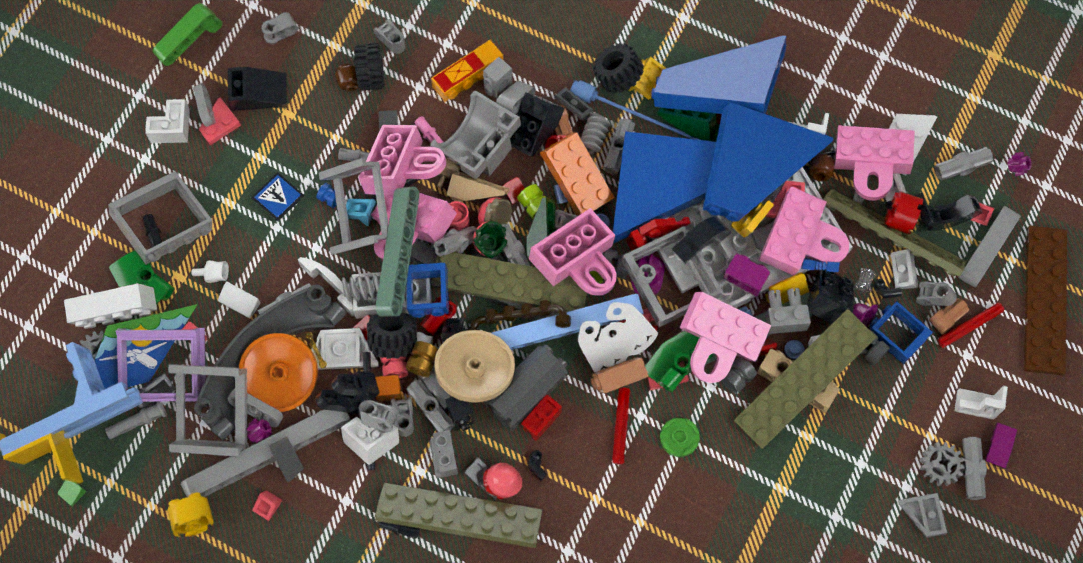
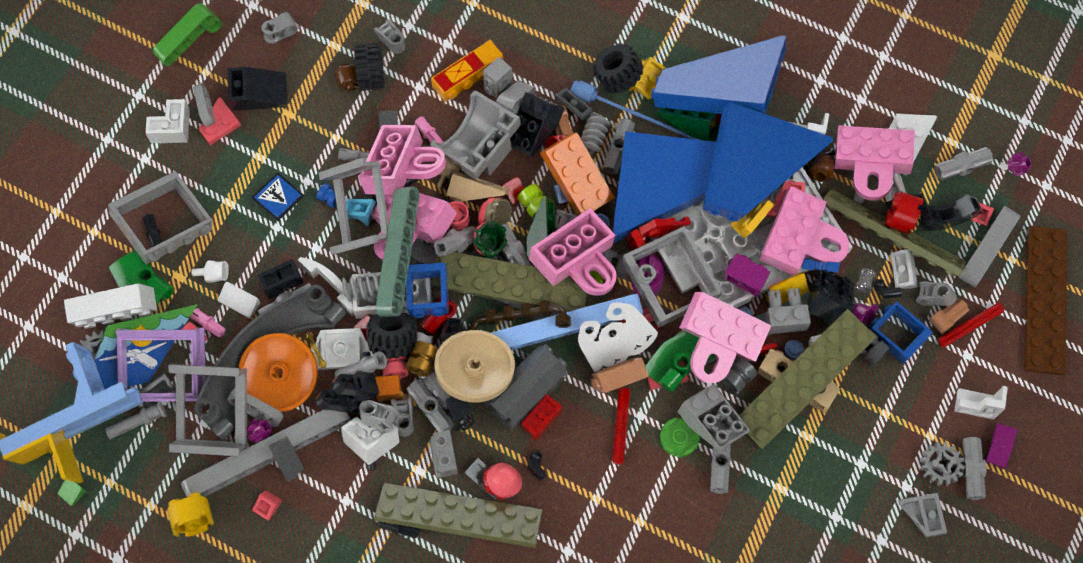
black arch [672,216,731,264] -> none
none -> bright pink axle [190,308,226,338]
none -> black brick [258,259,304,299]
none -> light grey pin [335,351,387,377]
none -> light grey slope [678,384,750,451]
none -> light grey piece [710,444,731,494]

